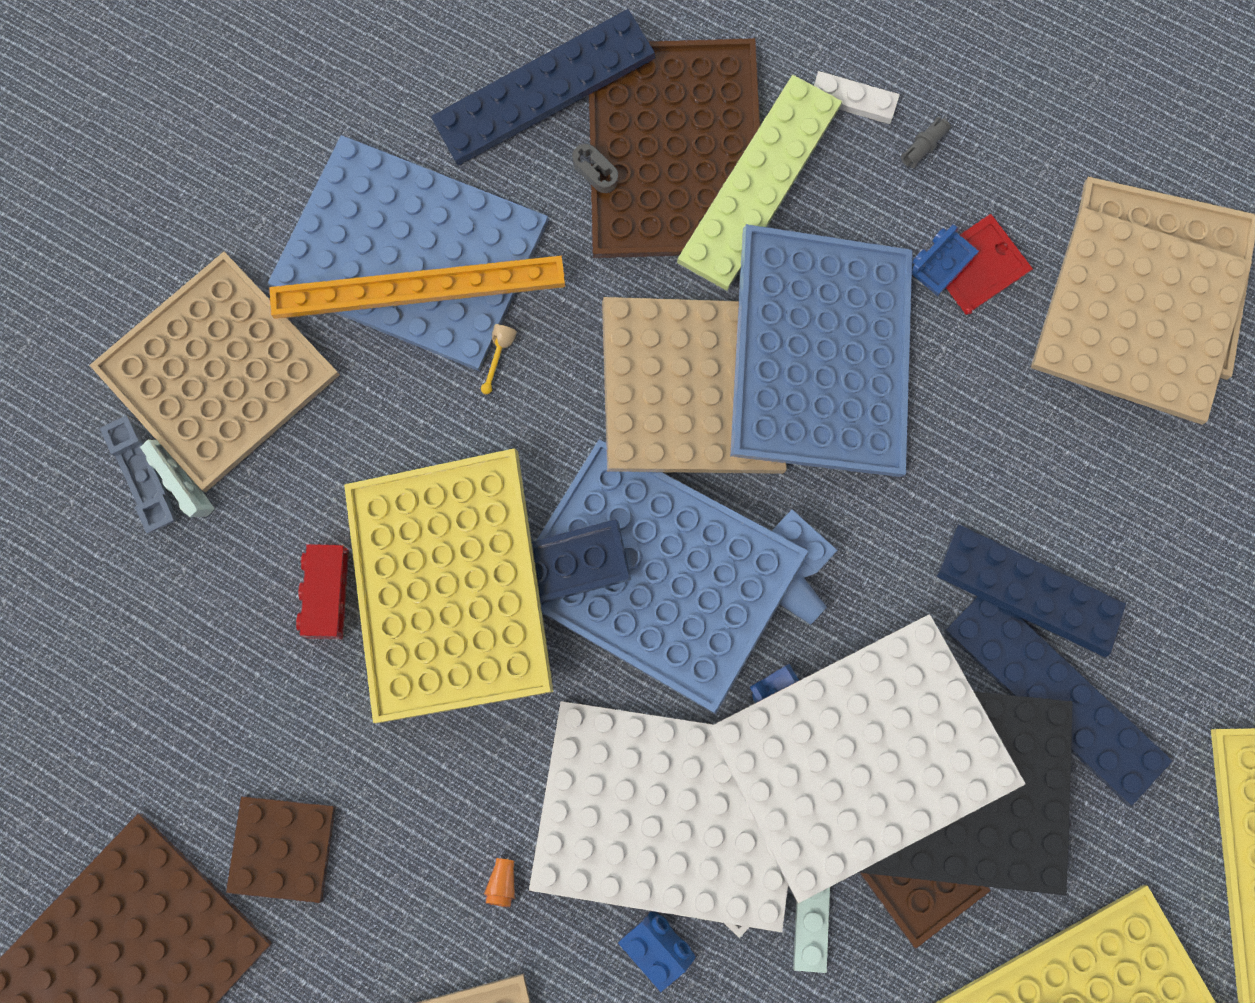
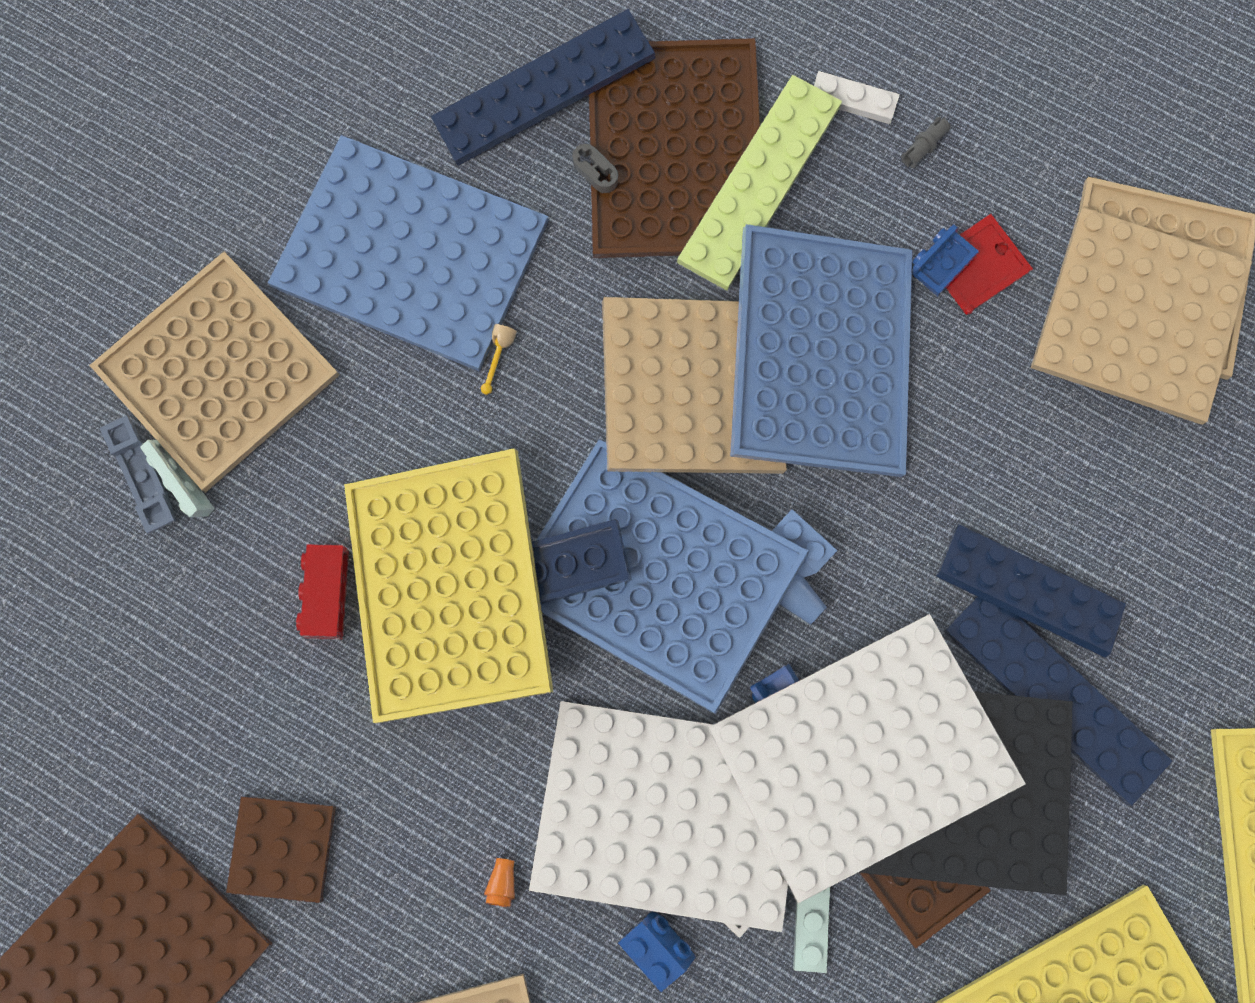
light orange plate [269,255,565,319] -> none

